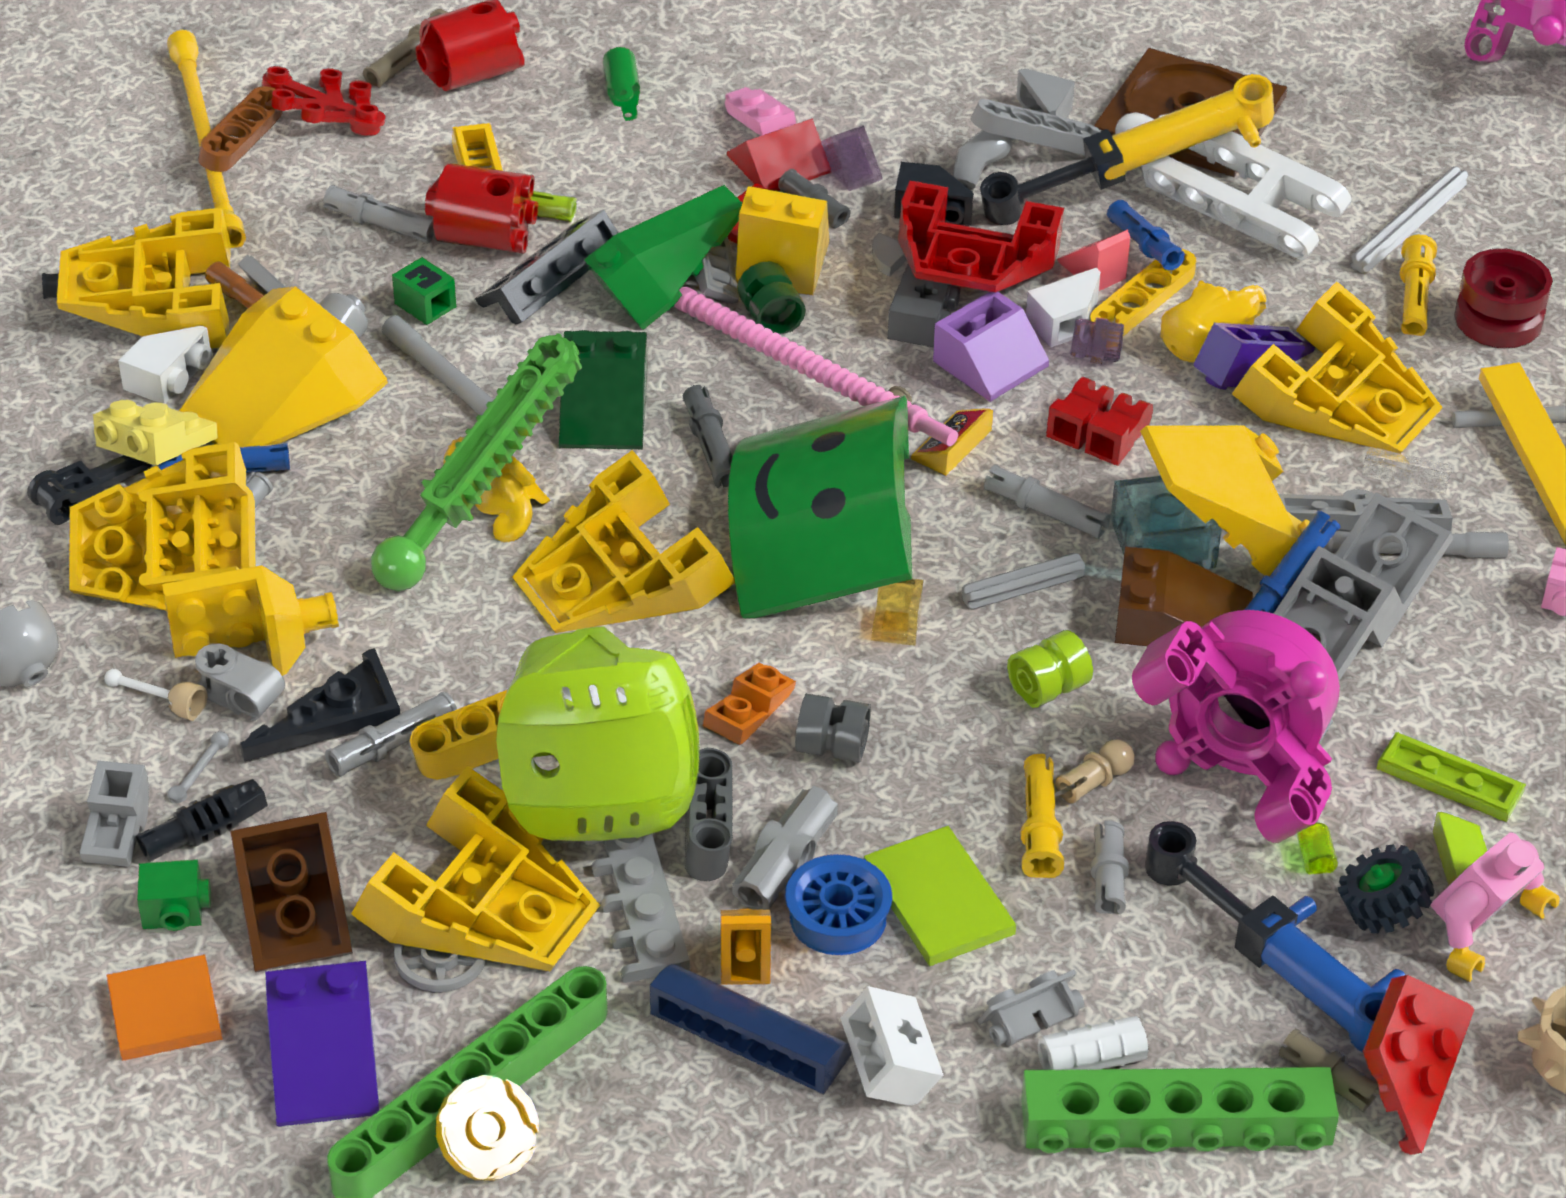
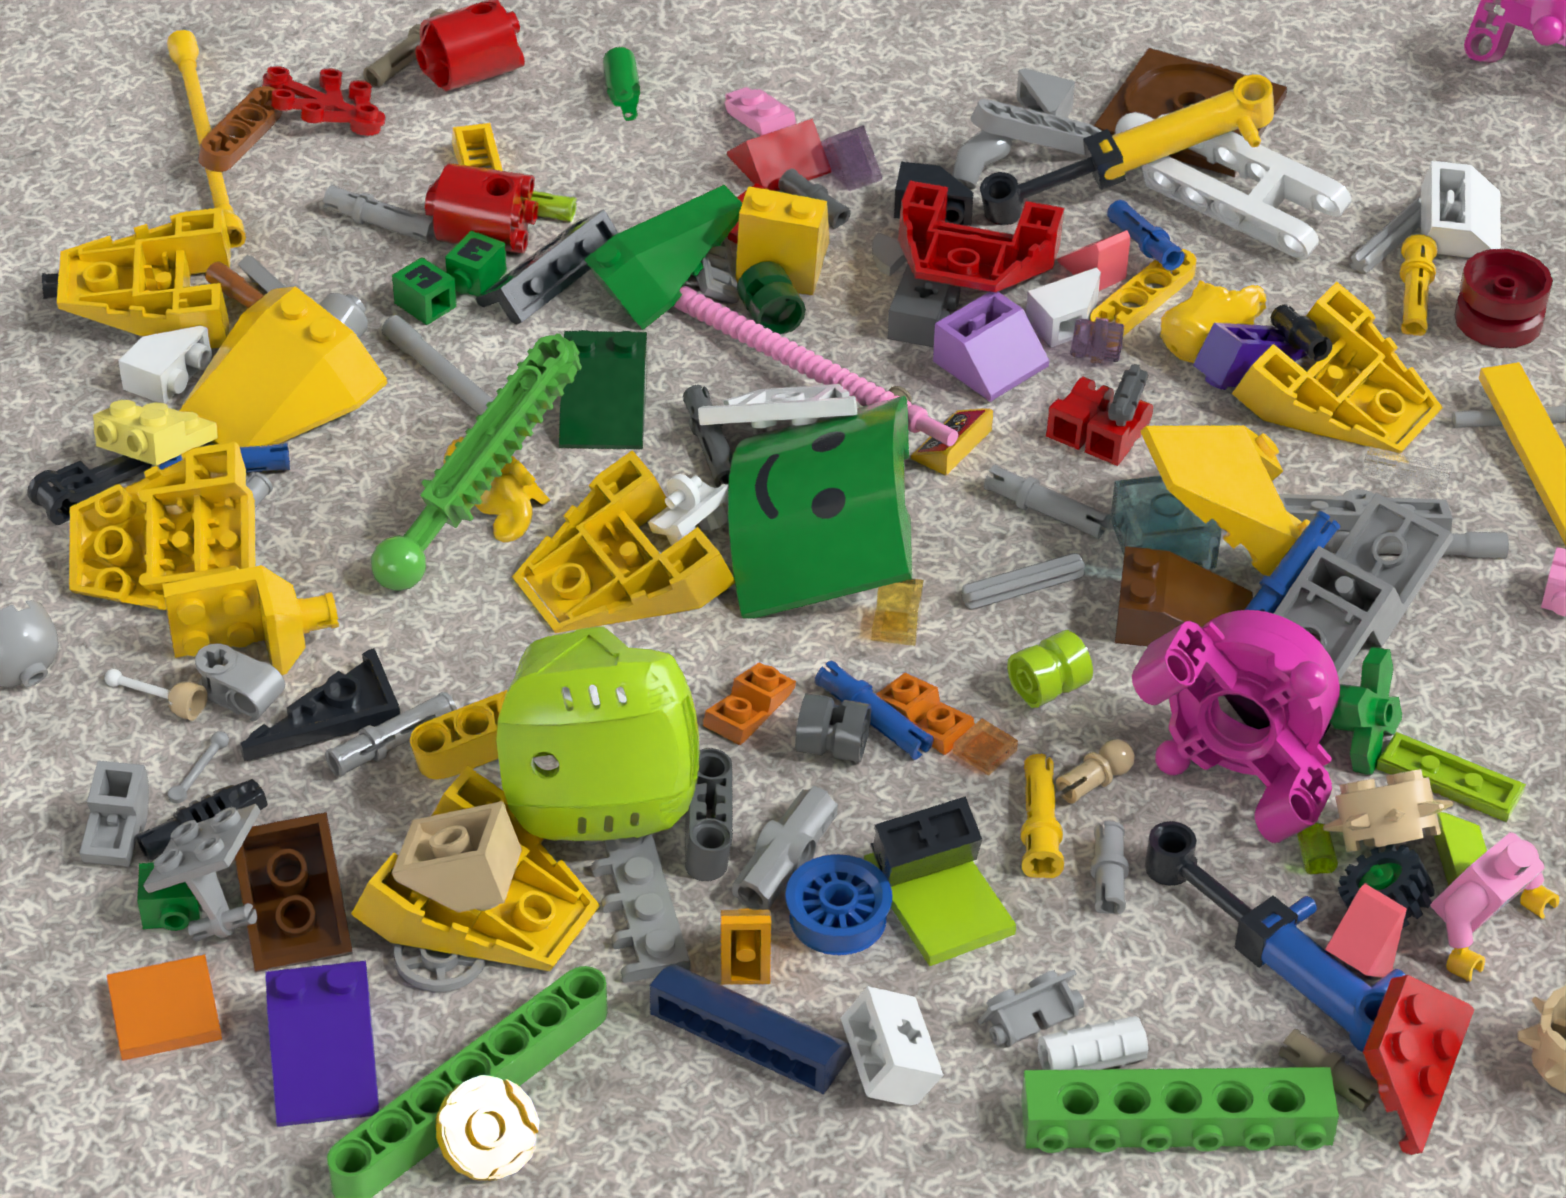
none -> light grey plate [143,804,261,941]
none -> tan slope [392,801,522,912]
none -> green brick [445,231,507,297]
none -> white hips [648,474,729,546]
none -> white wing [698,384,858,428]
none -> blue pin [815,660,934,760]
none -> black hinge [870,796,983,887]
none -> orange slope [876,673,976,755]
none -> clear orange tile [953,718,1018,776]
none -> dark grey axle [1108,364,1148,426]
none -> black pin [1270,304,1332,361]
none -> tan brick [1323,769,1453,852]
none -> coral slope [1325,884,1407,978]
none -> green plant [1329,647,1402,775]
none -> white slope [1421,161,1501,258]

